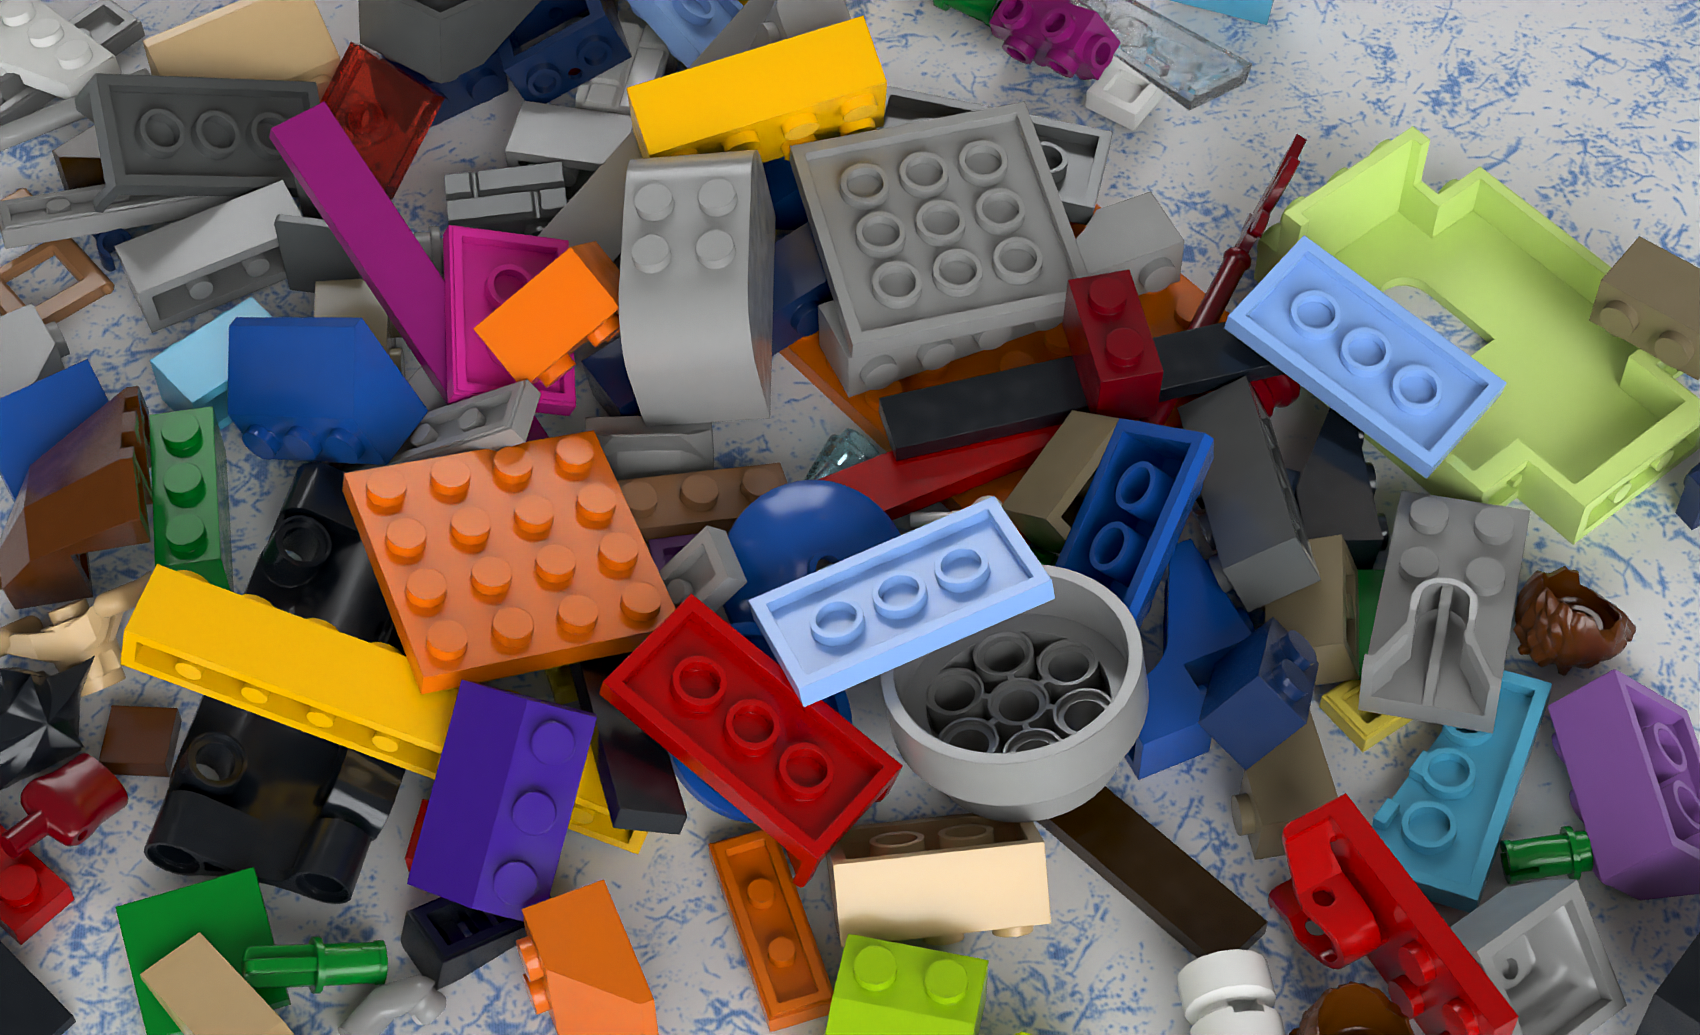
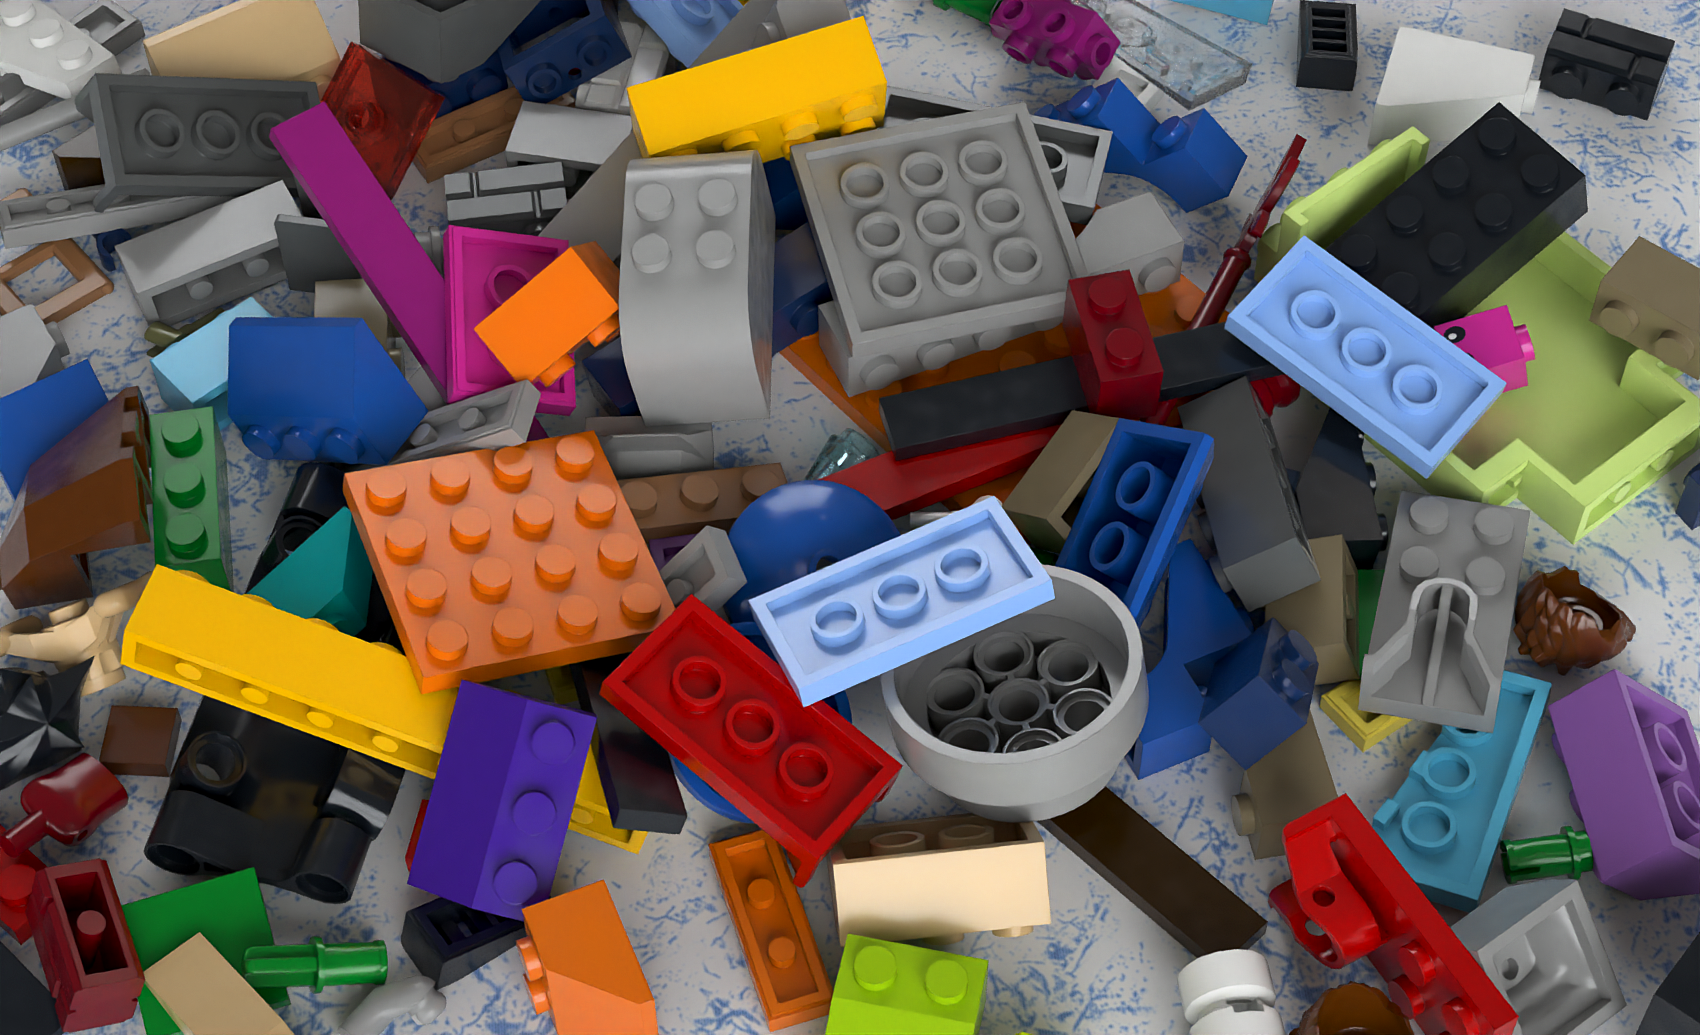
none -> dark red brick [25,858,146,1033]
none -> olive hand [144,307,224,358]
none -> teal slope [247,506,373,637]
none -> medium nougat tile [400,86,576,183]
none -> blue arch [1034,78,1248,213]
none -> black slope [1296,0,1358,91]
none -> black brick [1324,102,1588,329]
none -> white slope [1368,25,1541,146]
none -> dark pink brick [1434,305,1535,393]
none -> black brick [1539,8,1675,121]

